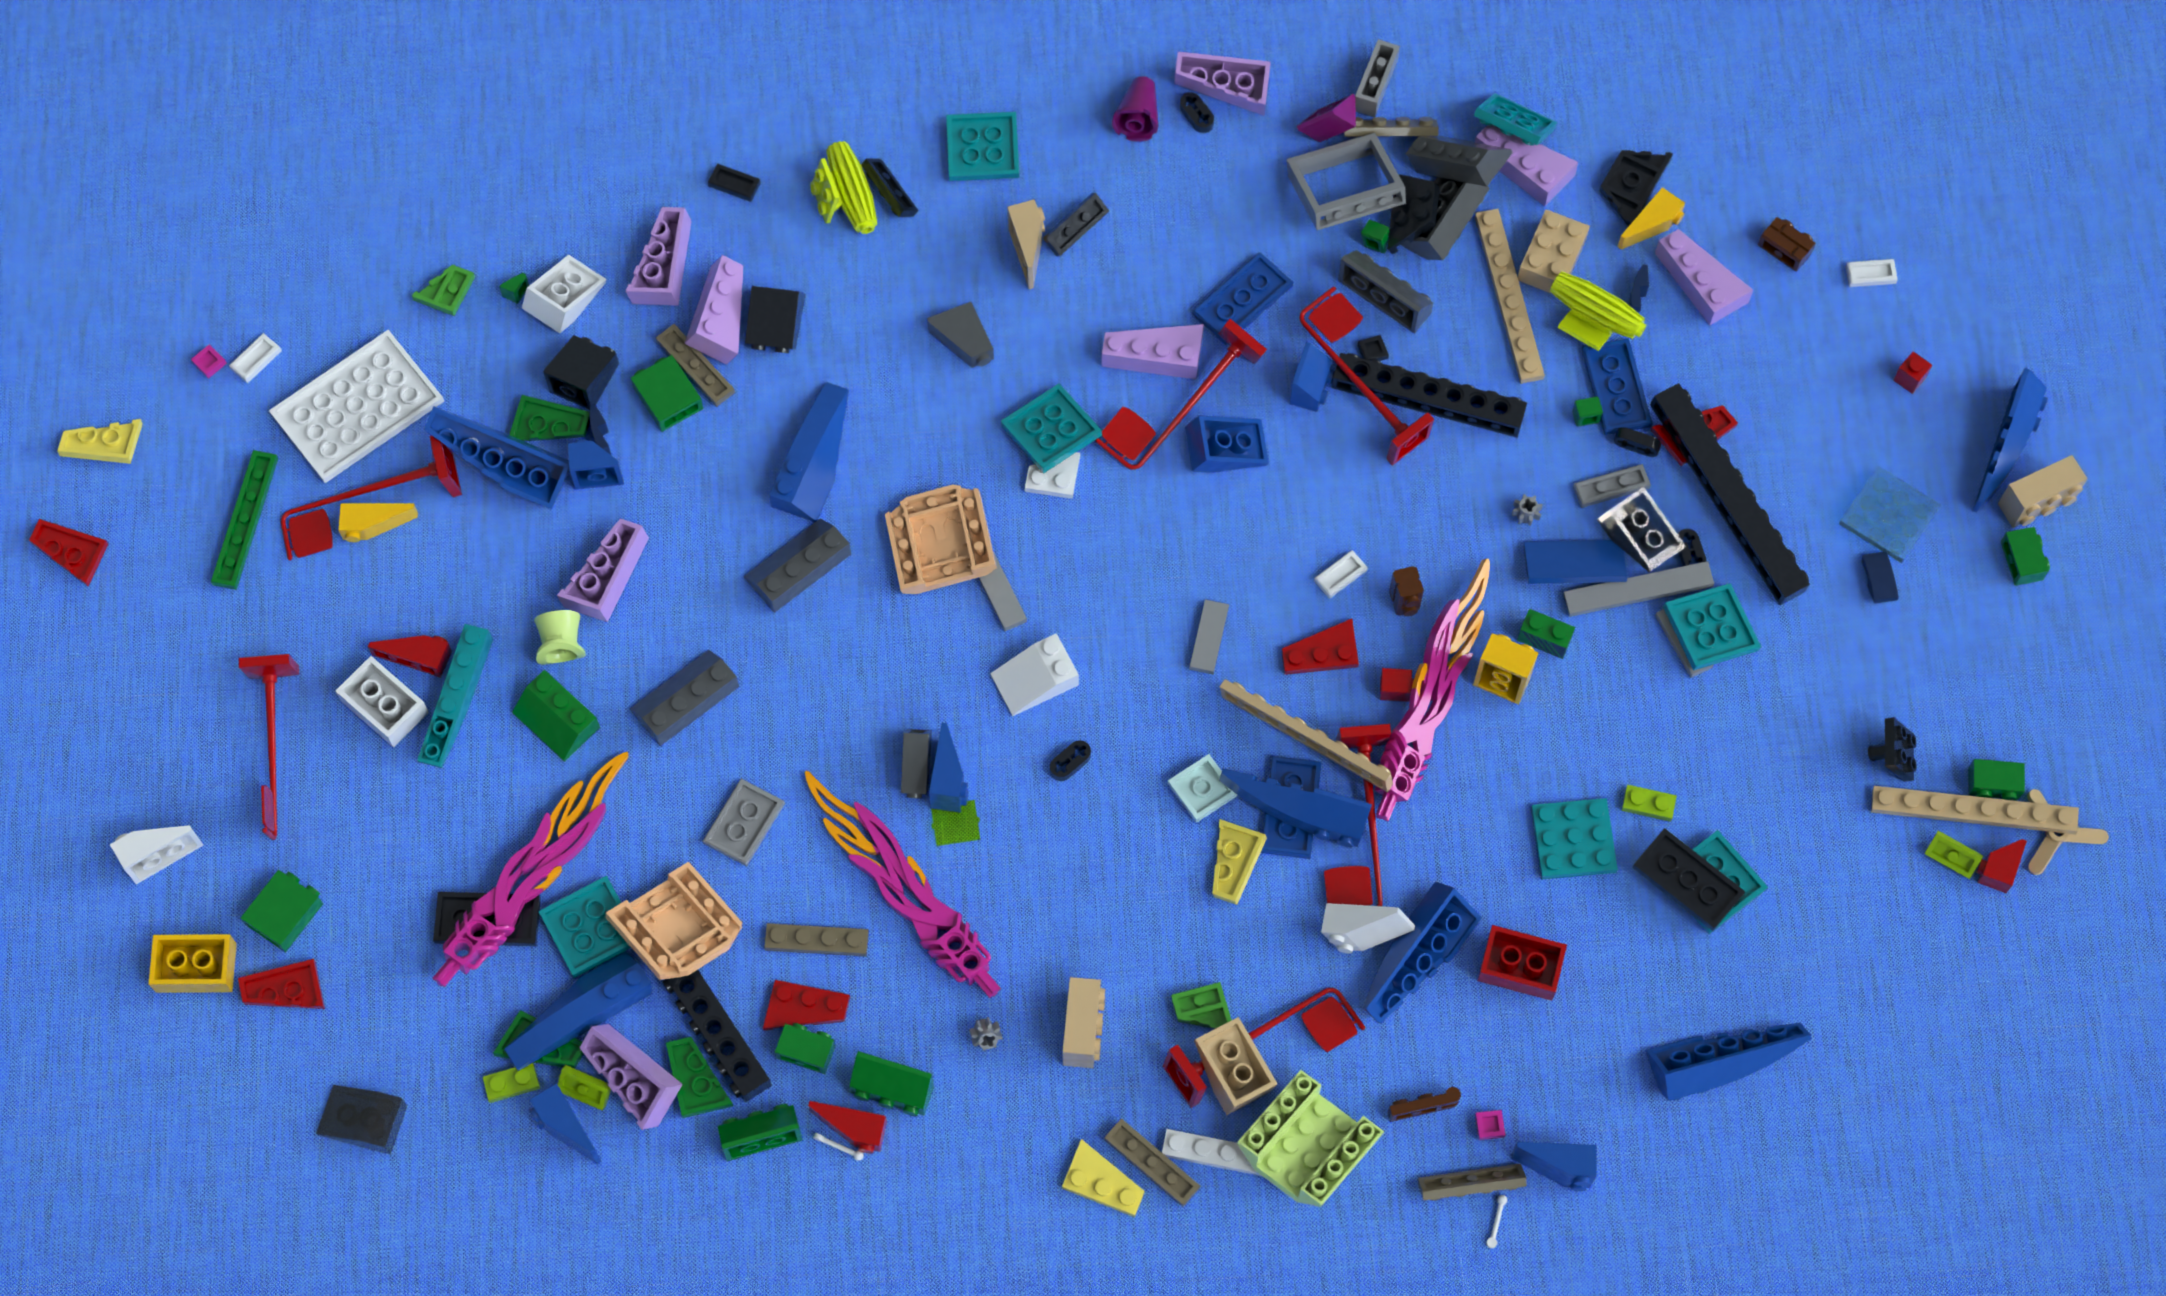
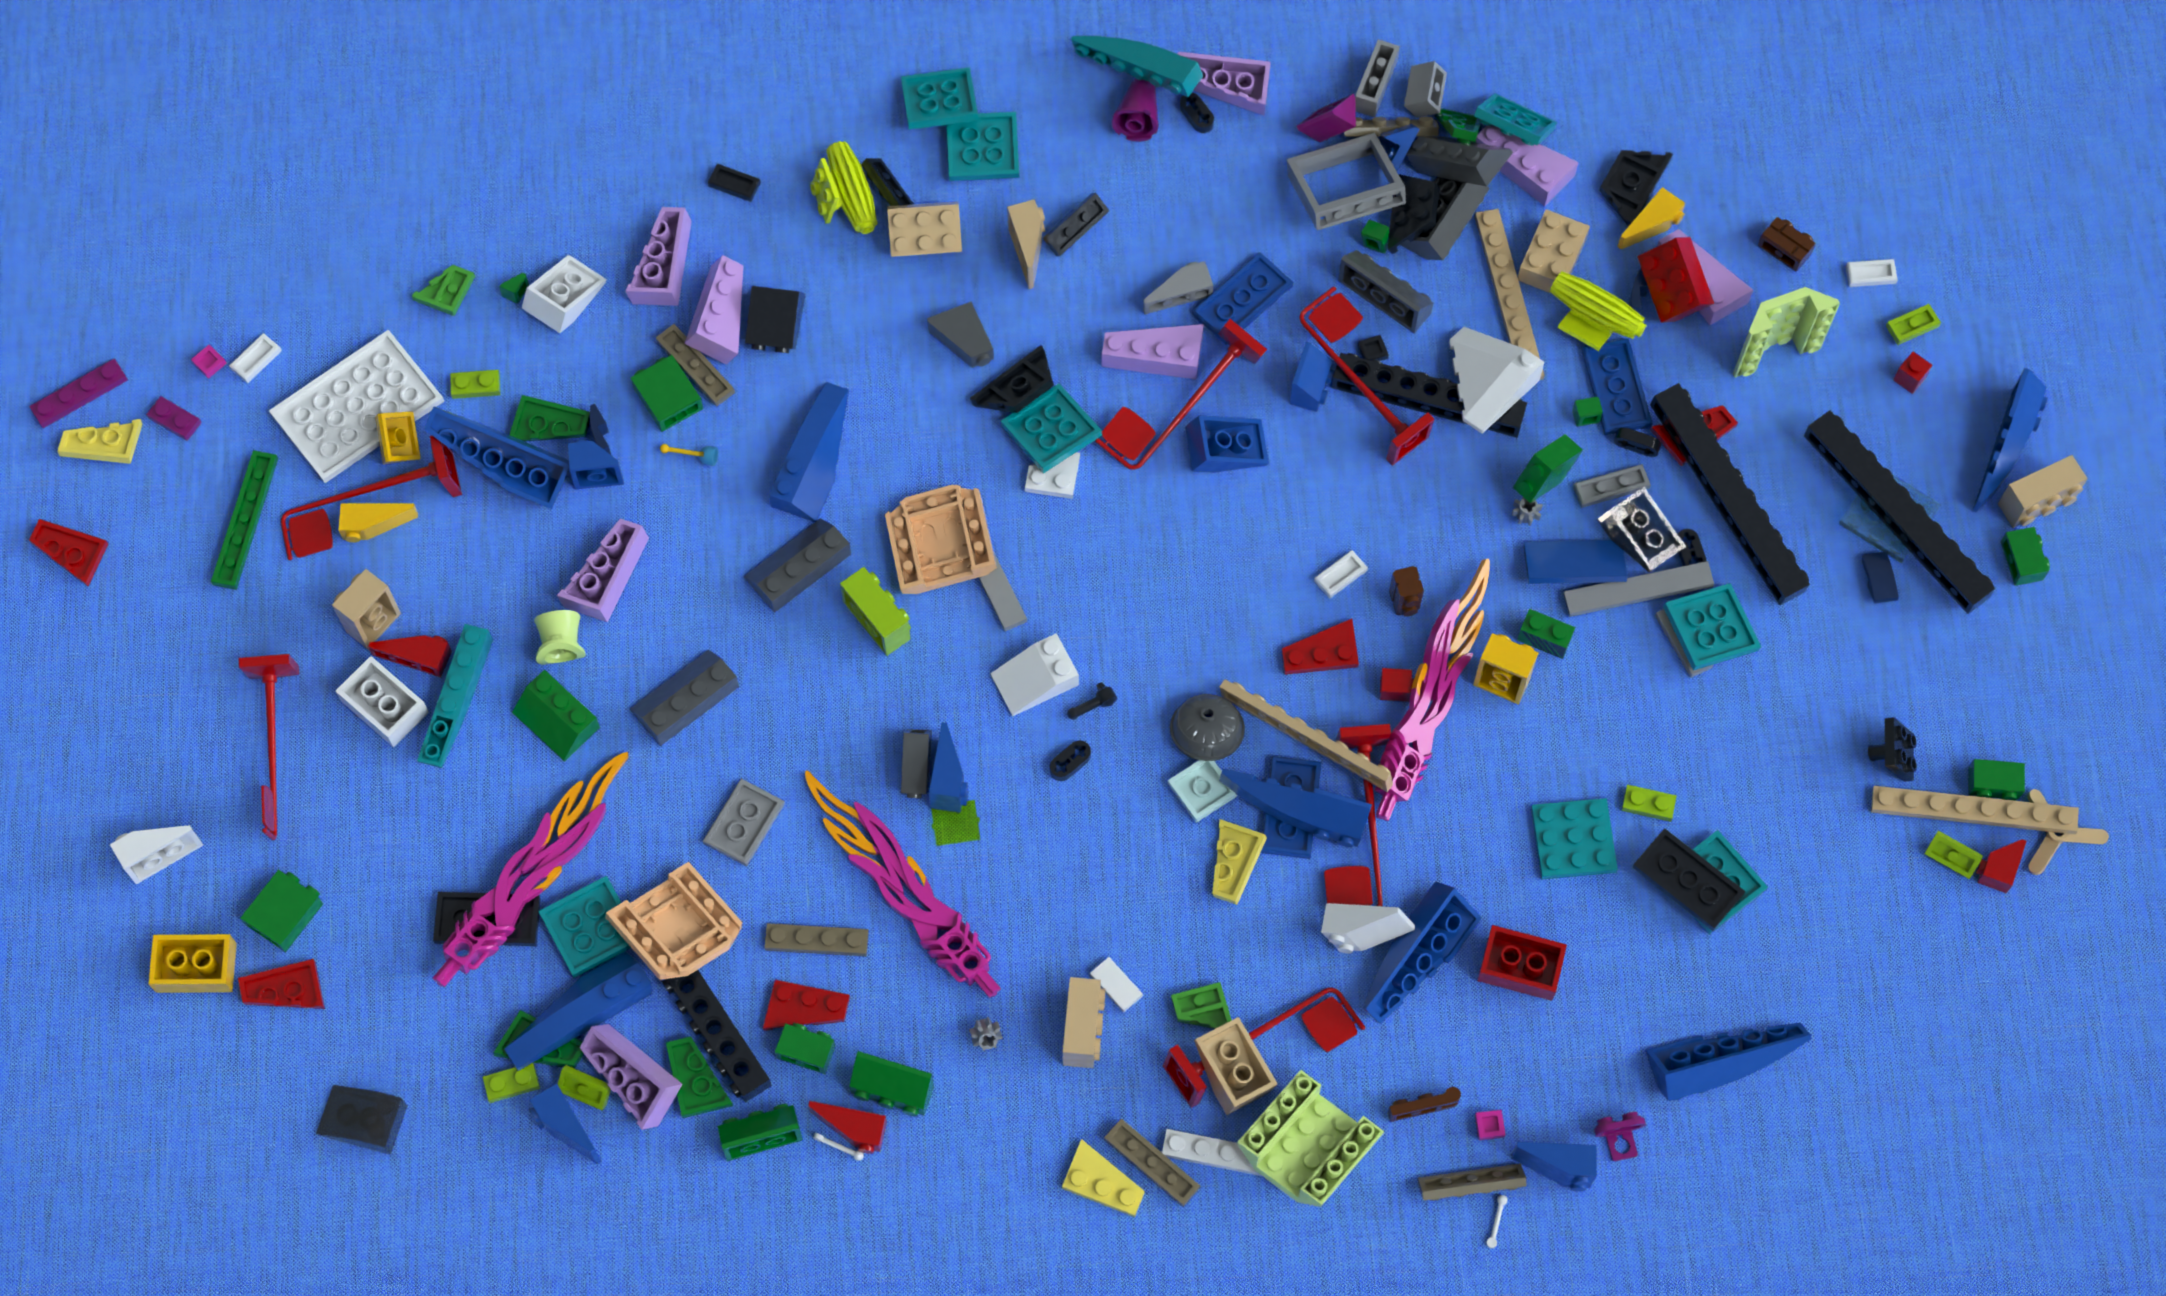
black slope [543,335,619,410] -> none
light grey tile [1189,599,1229,675] -> none
none -> magenta plate [29,358,128,428]
none -> magenta plate [146,396,202,441]
none -> tan brick [332,569,401,649]
none -> yellow slope [375,411,421,465]
none -> lime plate [451,370,501,399]
none -> hinge [660,444,718,466]
none -> lime brick [840,567,911,656]
none -> tan brick [887,201,962,257]
none -> teal plate [901,67,979,130]
none -> black wing [970,345,1054,413]
none -> black piece [1067,682,1117,720]
none -> teal slope [1071,36,1203,97]
none -> white tile [1090,957,1143,1012]
none -> light grey slope [1143,261,1213,314]
none -> dark grey hat [1170,694,1245,761]
none -> blue slope [1380,124,1419,171]
none -> light grey brick [1404,61,1447,118]
none -> green wing [1435,108,1481,143]
none -> white slope [1449,327,1544,434]
none -> green brick [1513,434,1583,503]
none -> magenta bracket [1594,1112,1646,1162]
none -> red brick [1637,237,1714,323]
none -> yellowish green slope [1733,287,1840,377]
none -> black brick [1804,410,1996,614]
none -> lime plate [1886,304,1941,345]

